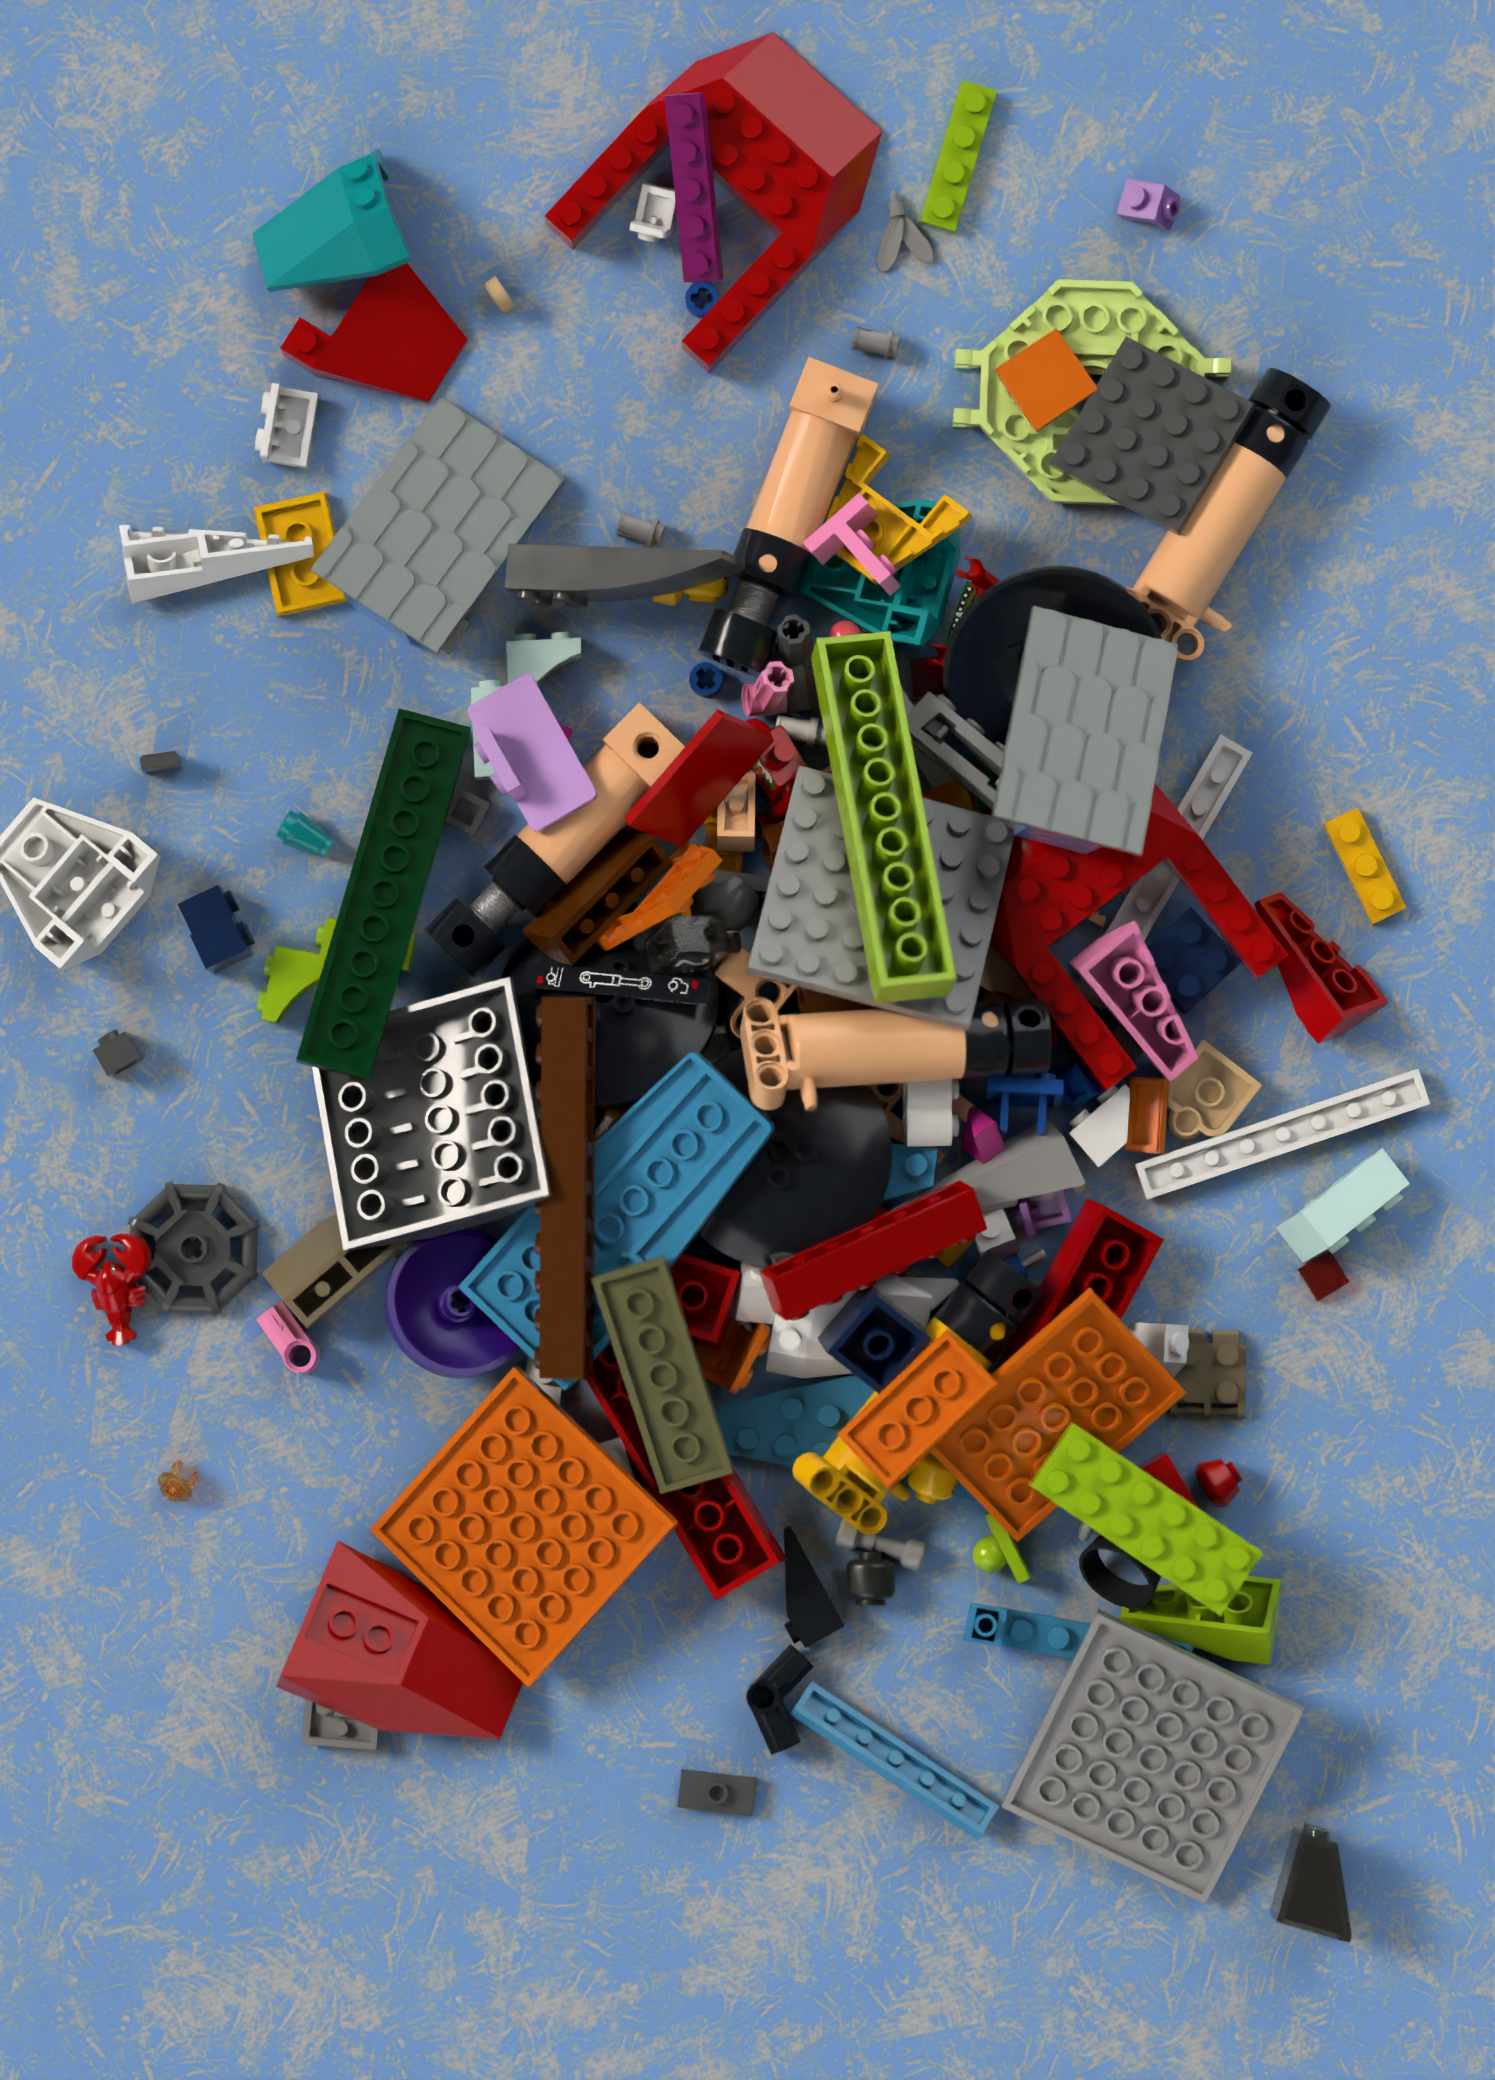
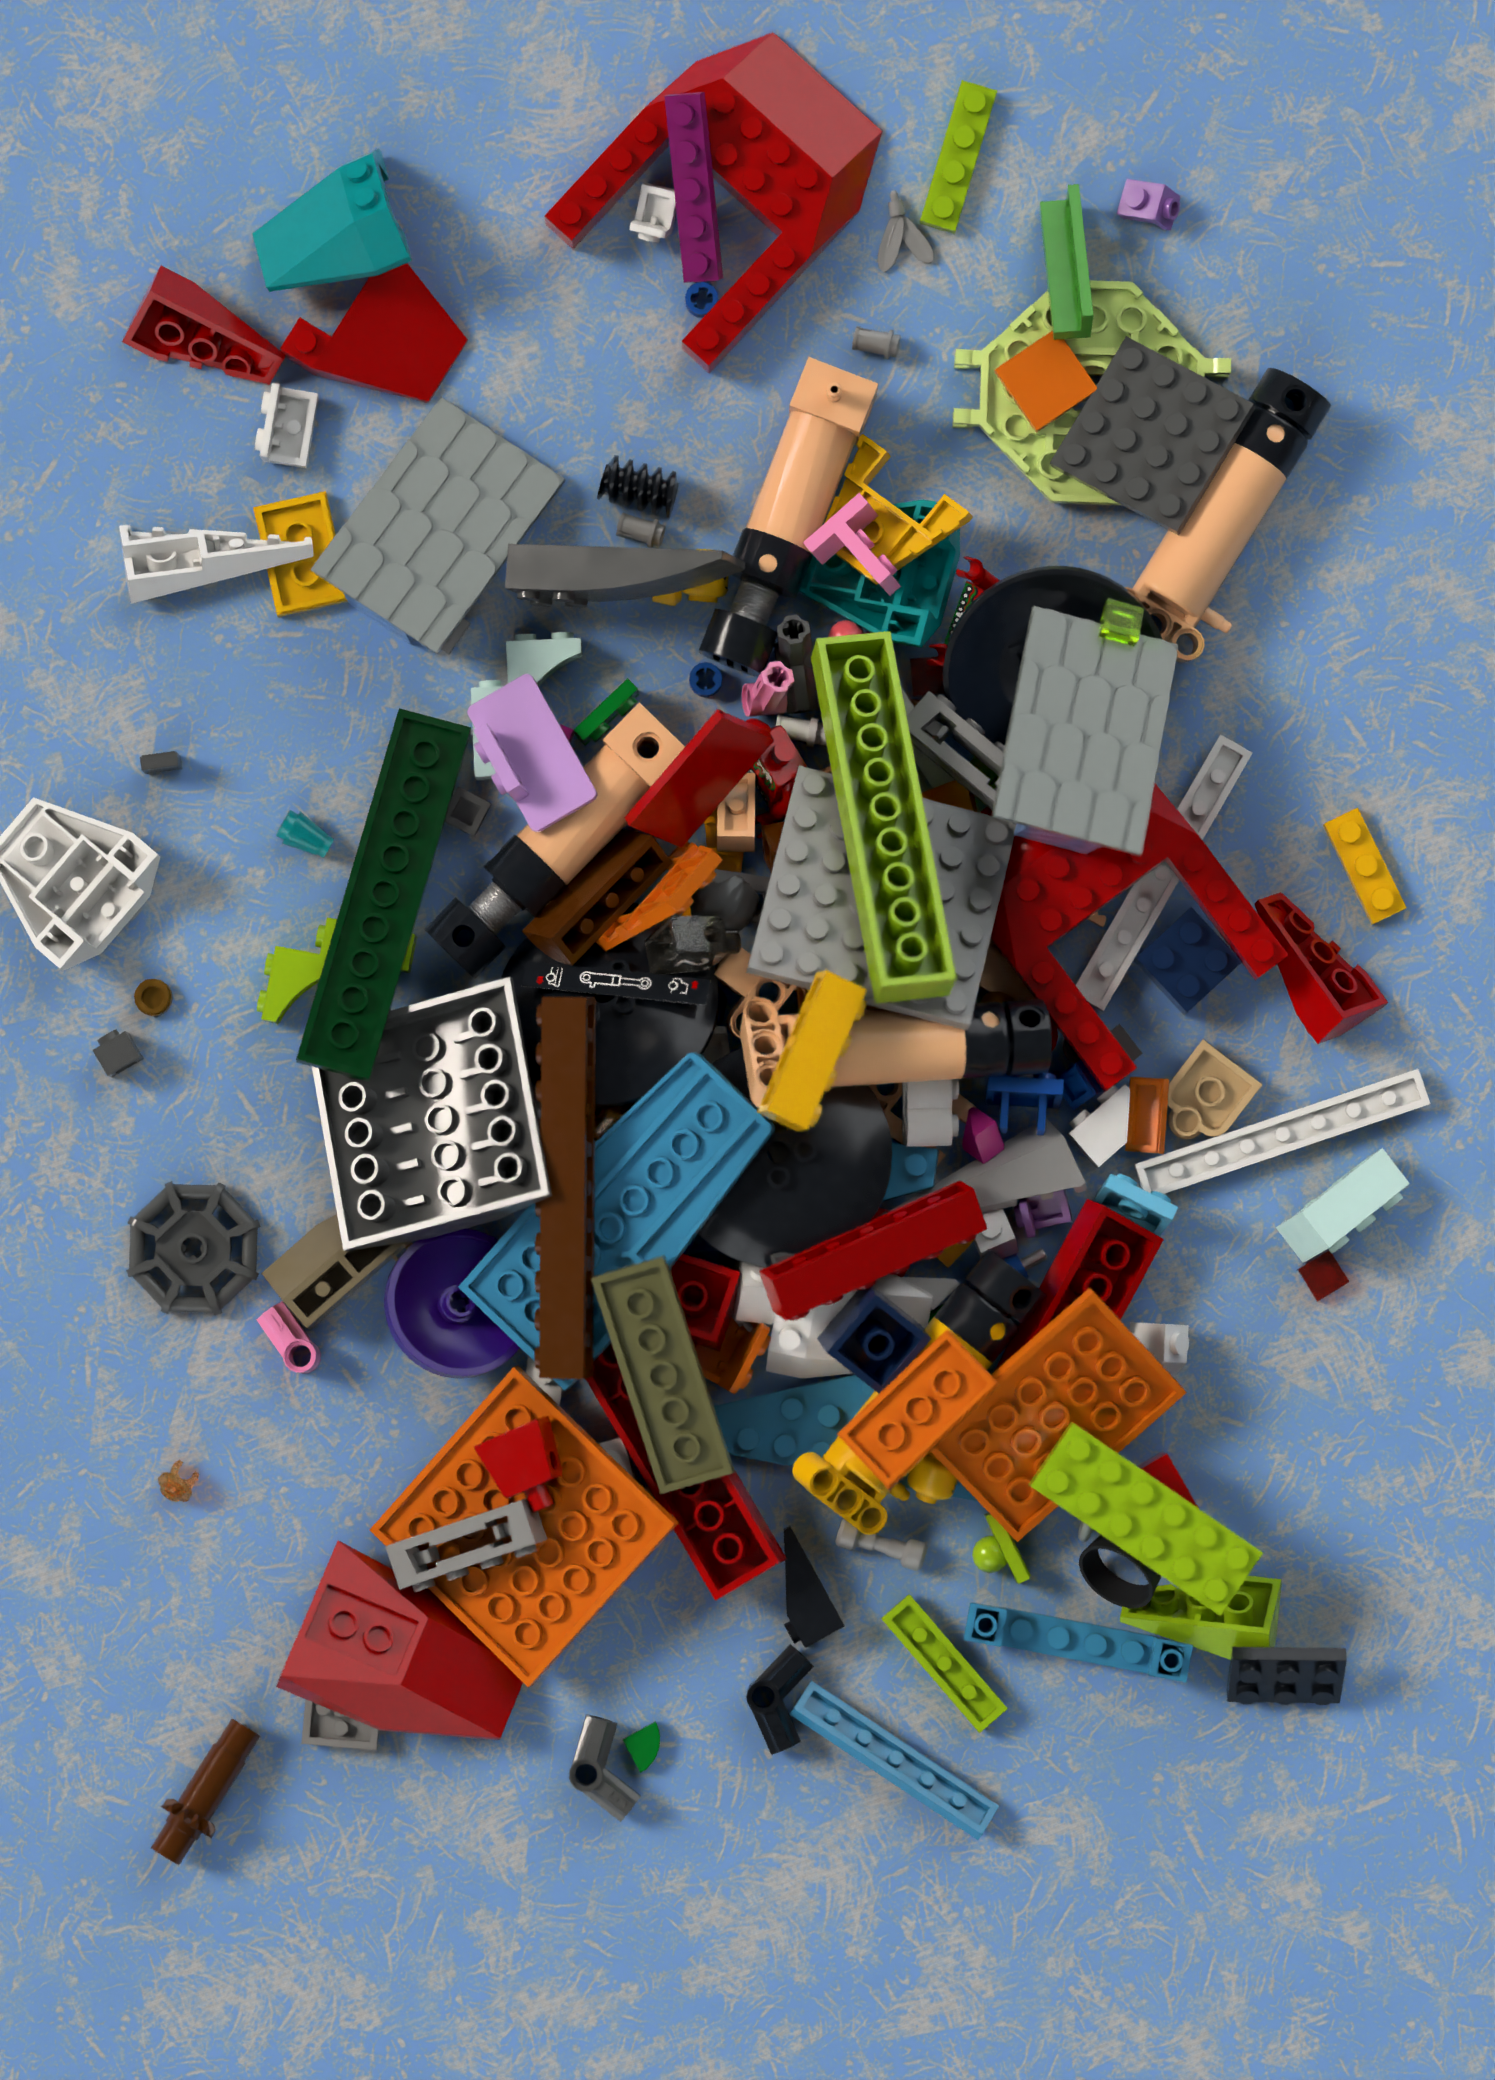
red animal [72,1233,151,1345] -> none
dark blue brick [178,885,255,974] -> none
tan tile [484,276,516,314] -> none
dark grey plate [677,1769,756,1816] -> none
pearl dark grey head [846,1551,895,1605] -> none
light grey plate [1001,1609,1304,1904] -> none
bright pink wedge [1069,920,1199,1082] -> none
dark tan plate [1169,1329,1246,1419] -> none
red cone [1195,1459,1243,1508] -> none
clear smoke slope [1269,1823,1352,1943] -> none
none -> red wedge [122,265,286,384]
none -> pearl gold tile [134,979,173,1016]
none -> reddish brown gear [150,1719,260,1866]
none -> light grey brick [385,1498,547,1592]
none -> red torso [474,1416,562,1512]
none -> dark grey piece [569,1714,641,1822]
none -> green plate [574,678,639,746]
none -> black piece [597,455,679,519]
none -> green tile [623,1721,660,1773]
none -> yellow brick [757,970,867,1131]
none -> lime plate [881,1594,1008,1733]
none -> bright green fence [1039,184,1094,340]
none -> medium azure plate [1094,1174,1178,1237]
none -> clear neon green tile [1099,598,1144,647]
none -> black plate [1226,1647,1347,1705]

